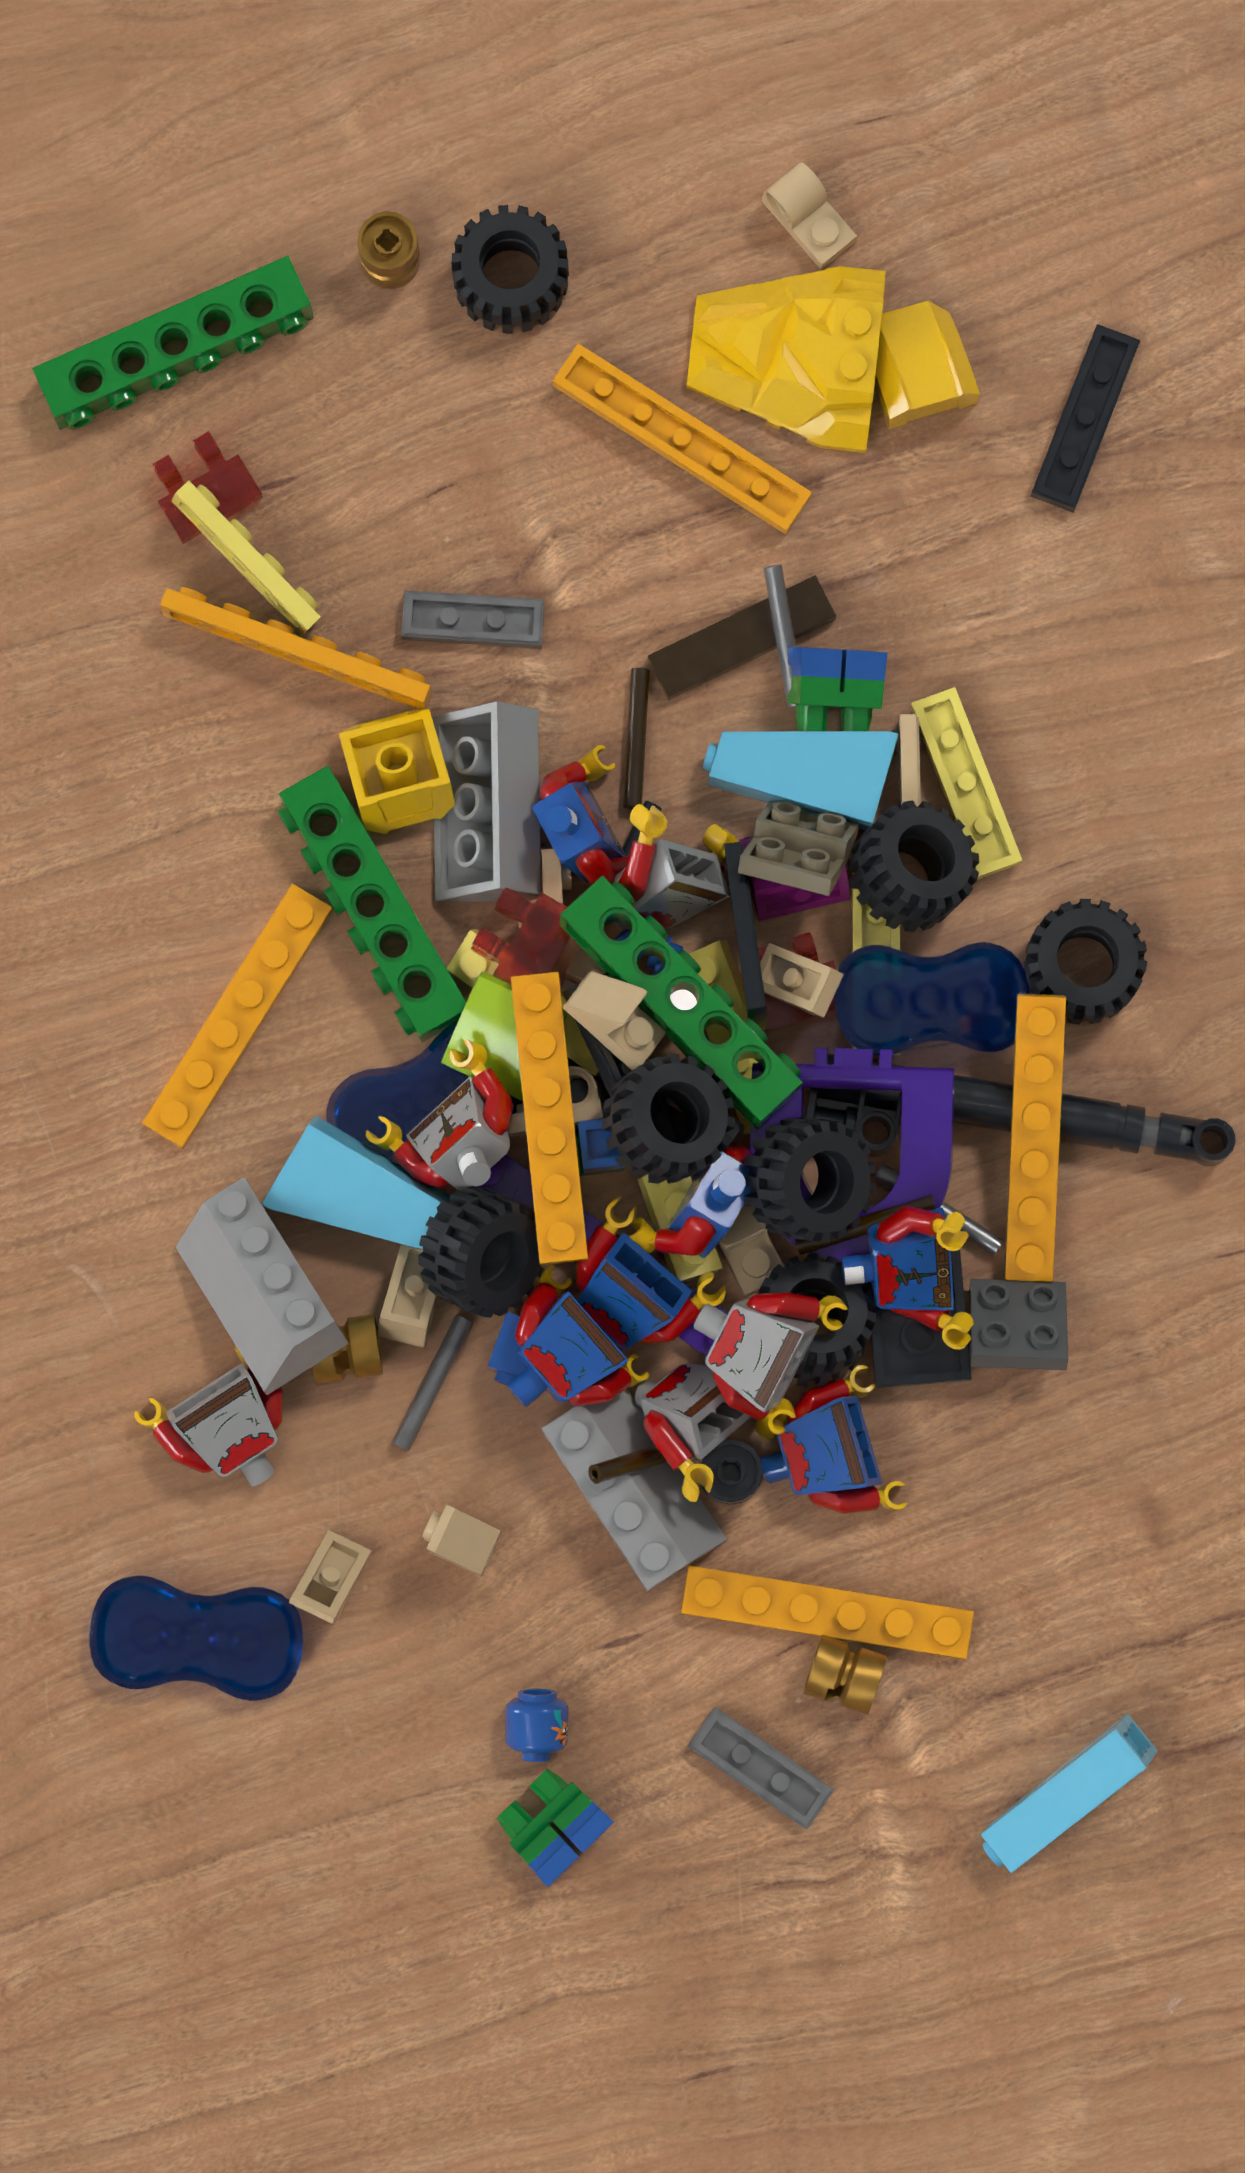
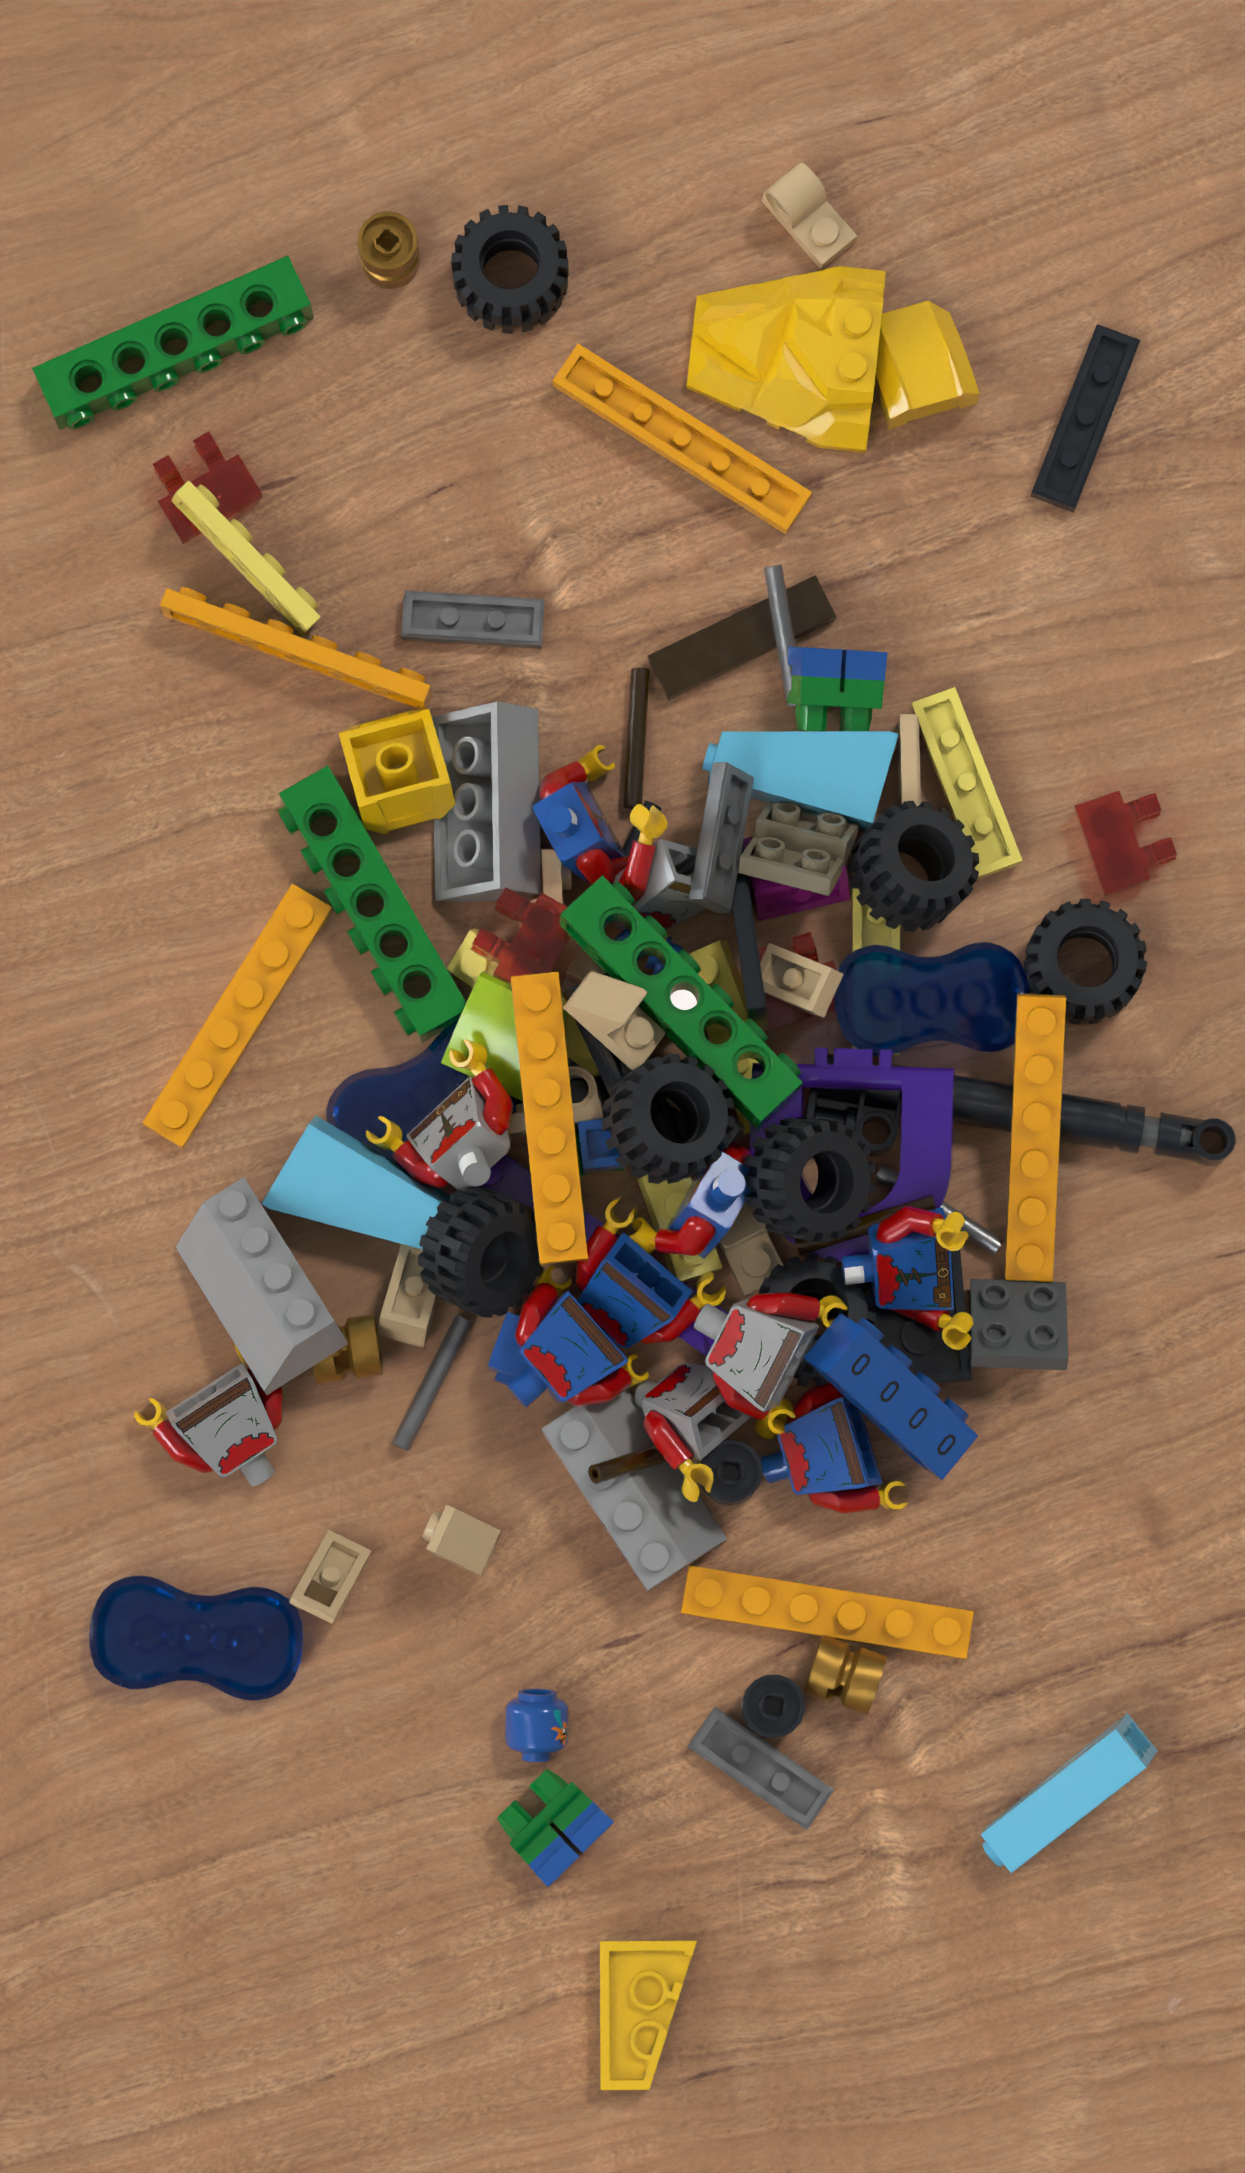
none -> yellow wing [600,1940,697,2090]
none -> flat silver tile [689,762,754,913]
none -> black wheel [741,1674,805,1738]
none -> blue brick [804,1313,978,1480]
none -> clear red plate [1074,791,1177,896]

